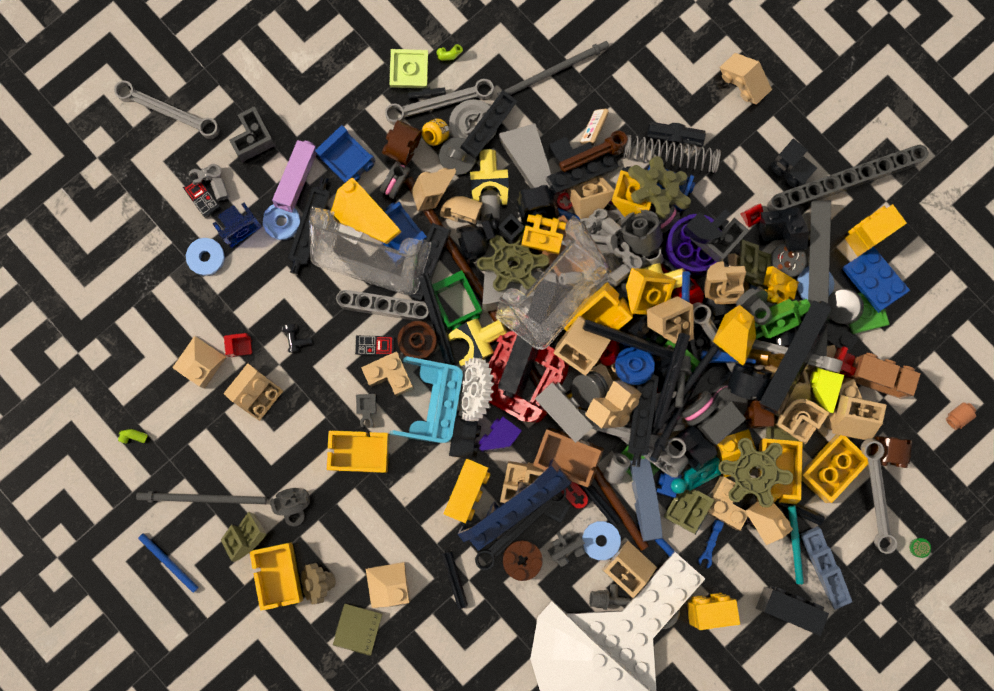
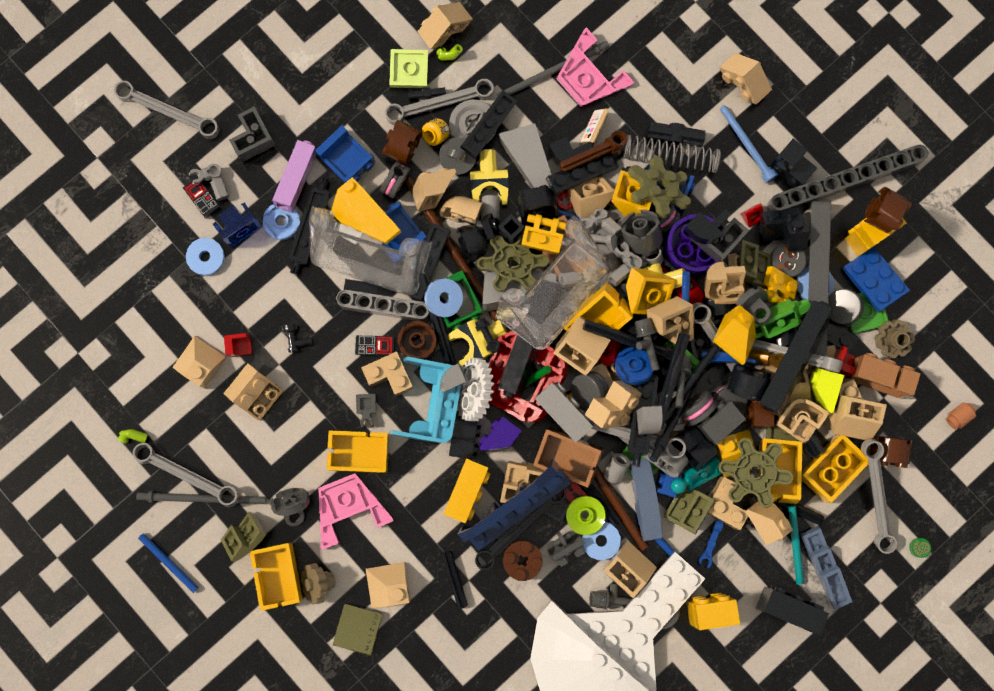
none -> light grey piece [133,443,239,507]
none -> bright pink wing [318,473,394,550]
none -> black sticker [344,279,379,295]
none -> tan brick [418,2,473,49]
none -> light blue tile [424,278,463,317]
none -> light grey brick [440,364,466,392]
none -> black bar [475,318,501,354]
none -> green bar [525,366,551,388]
none -> bright pink wing [556,27,634,107]
none -> lime dish [566,496,605,535]
none -> dark grey piece [635,318,660,371]
none -> light grey brick [636,406,663,434]
none -> medium blue piece [720,106,778,183]
none -> black plate [803,435,826,459]
none -> reddish brown brick [864,187,912,233]
none -> dark tan plant [874,319,915,358]

